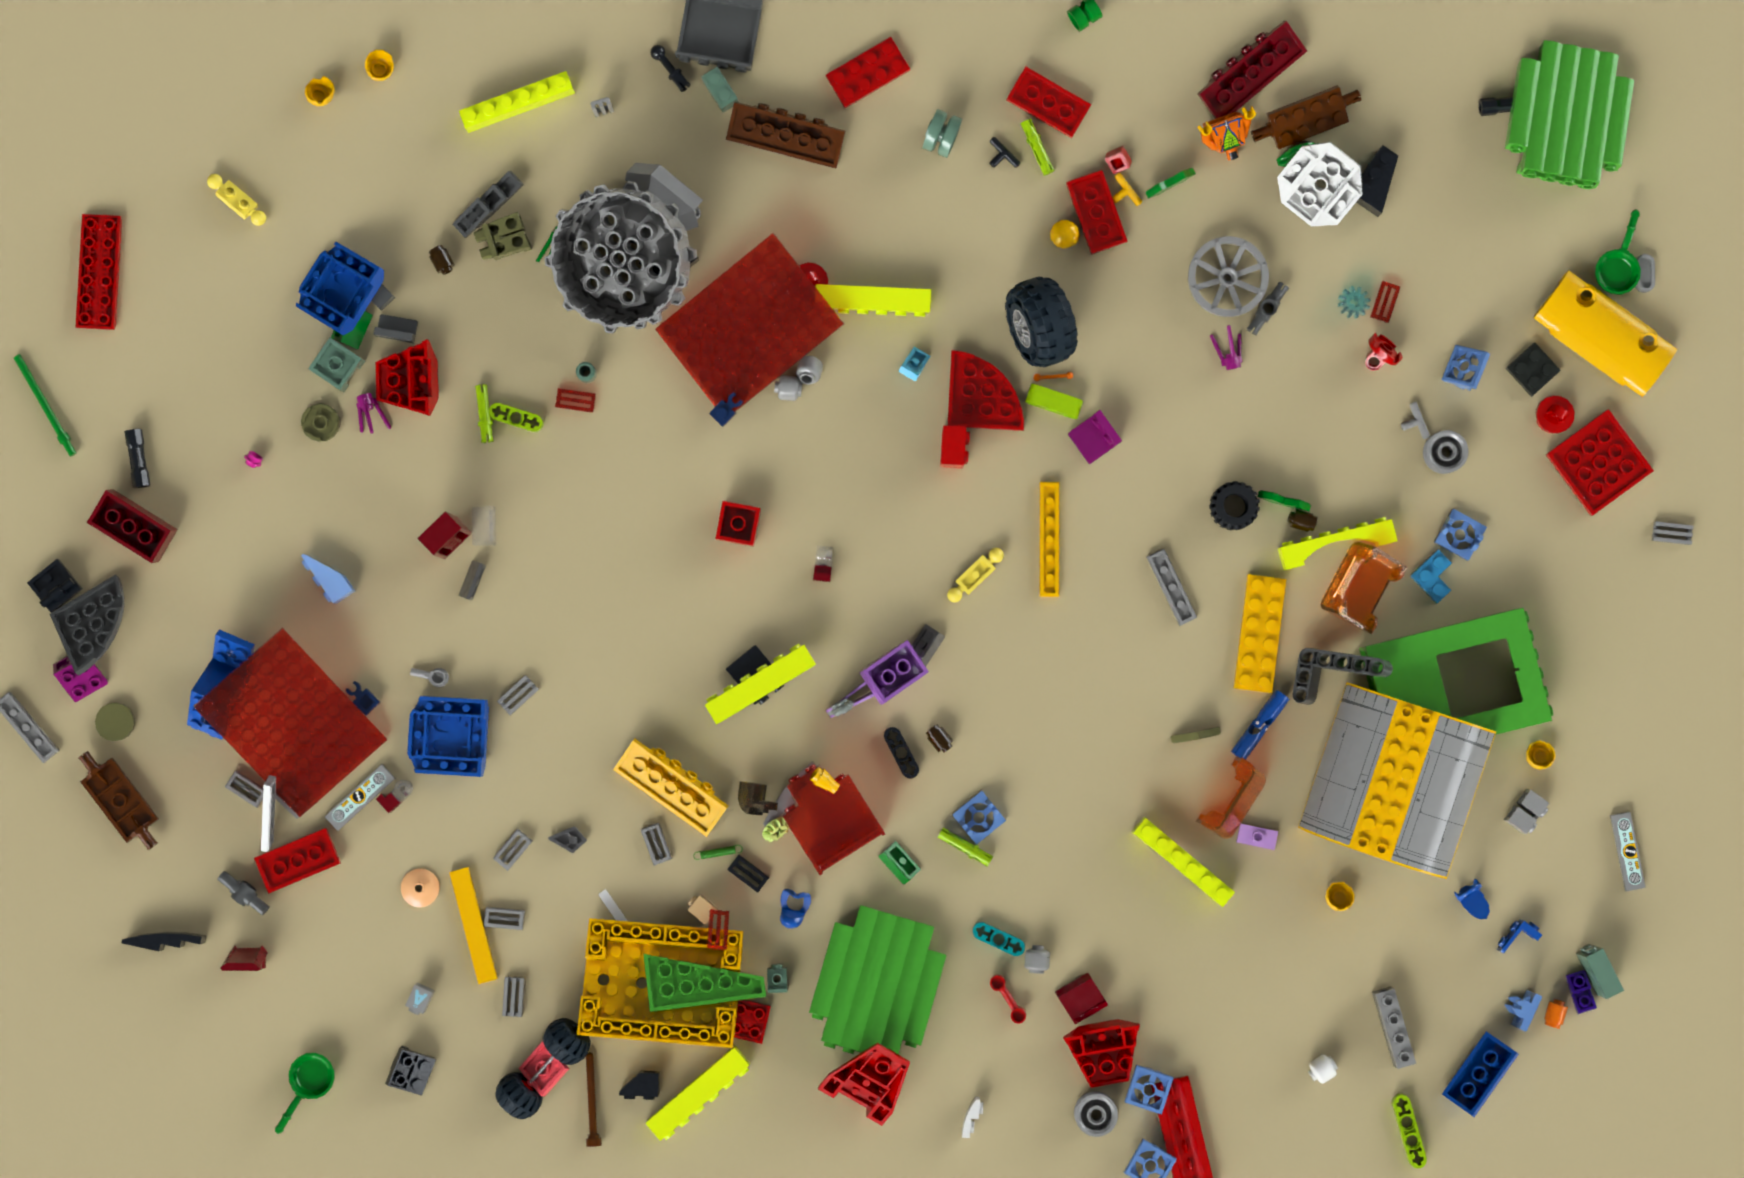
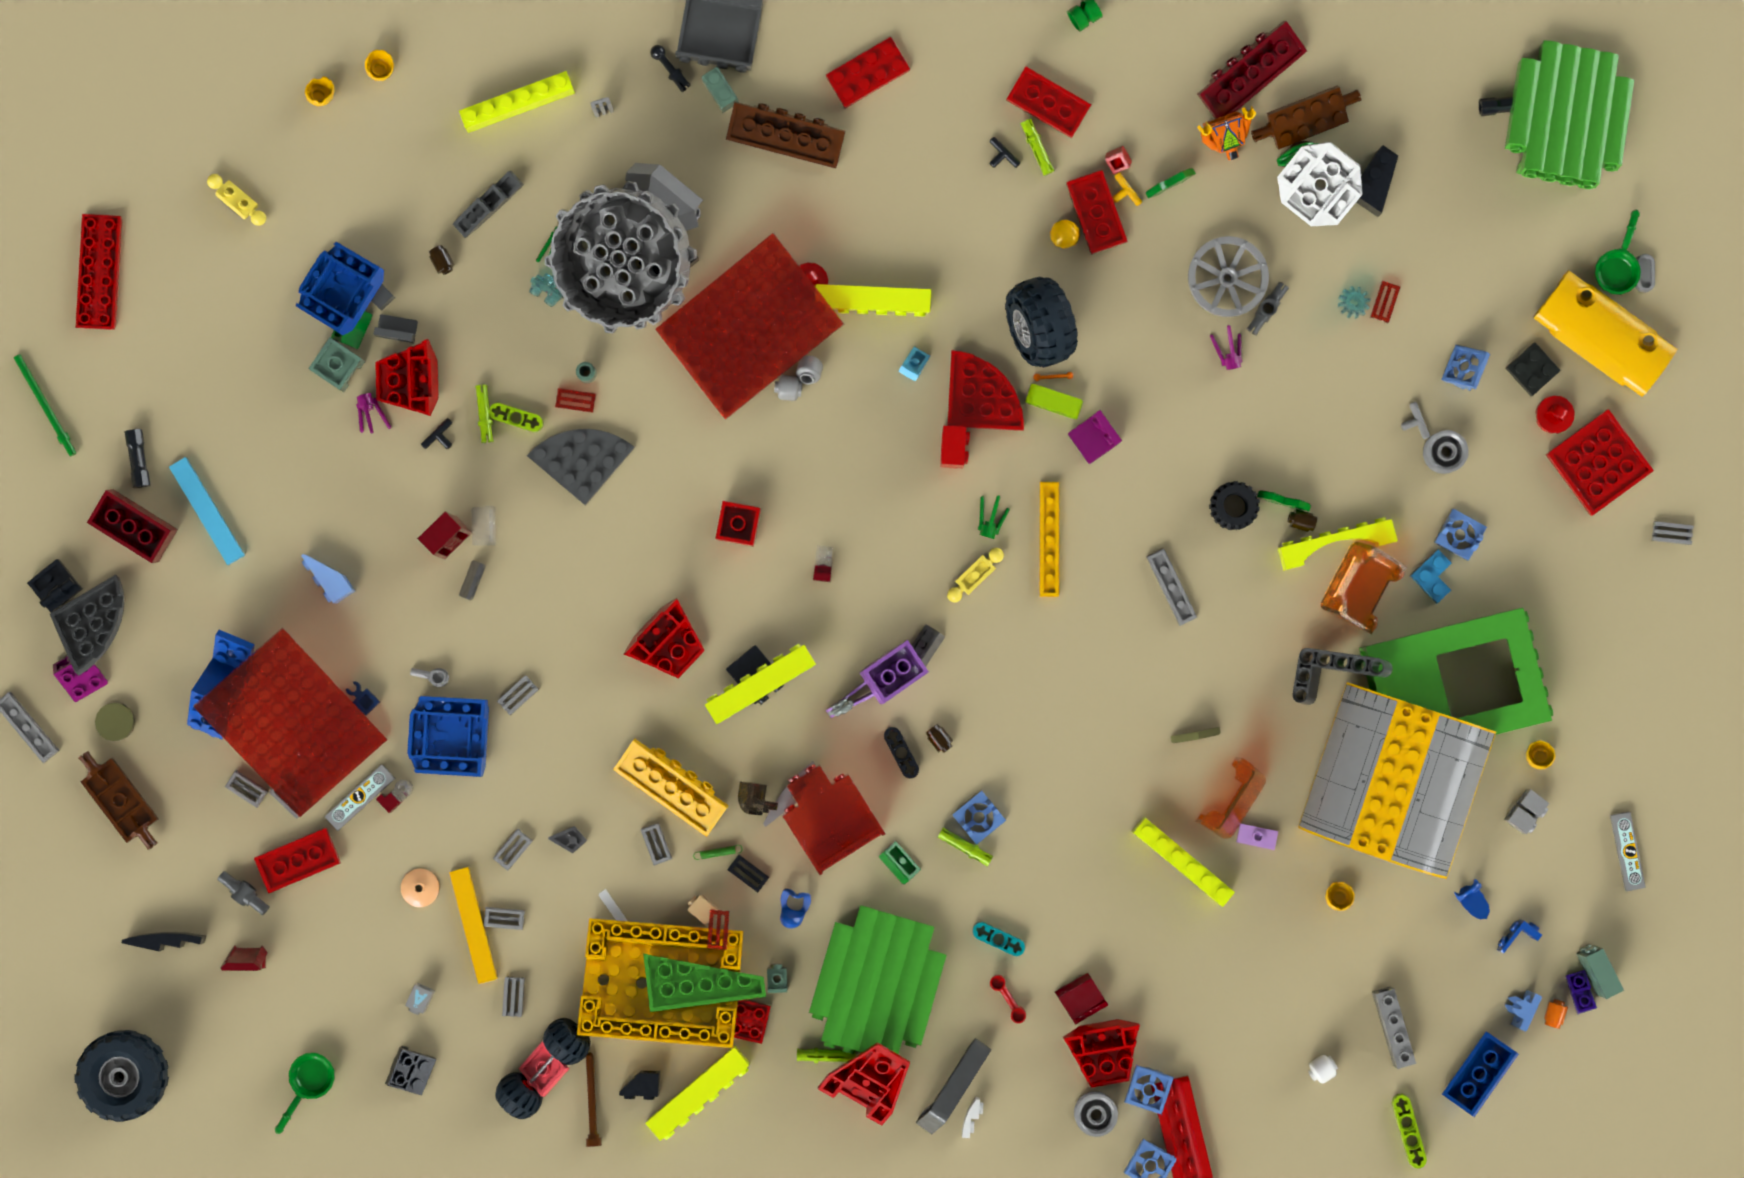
dark pink plate [244,451,263,468] -> none
tile [261,775,276,852] -> none
olive tile [301,403,340,442] -> none
olive hips [474,212,532,260] -> none
dark blue plate [709,393,744,427] -> none
yellowish green gear [762,817,791,842] -> none
yellow cone [810,767,840,794] -> none
sand green wheel [922,109,962,158] -> none
light grey head [1024,945,1050,974] -> none
blue piece [1231,690,1290,762] -> none
yellow plate [1233,574,1286,693] -> none
red tile [1365,333,1403,371] -> none
none -> black wheel [74,1030,169,1122]
none -> medium azure tile [169,457,245,565]
none -> black piece [421,418,452,449]
none -> dark grey plate [527,429,635,506]
none -> clear light blue hips [529,273,564,307]
none -> red wedge [624,598,705,679]
none -> lime pin [797,1048,855,1063]
none -> dark grey beam [916,1038,991,1135]
none -> green plant [978,495,1010,539]

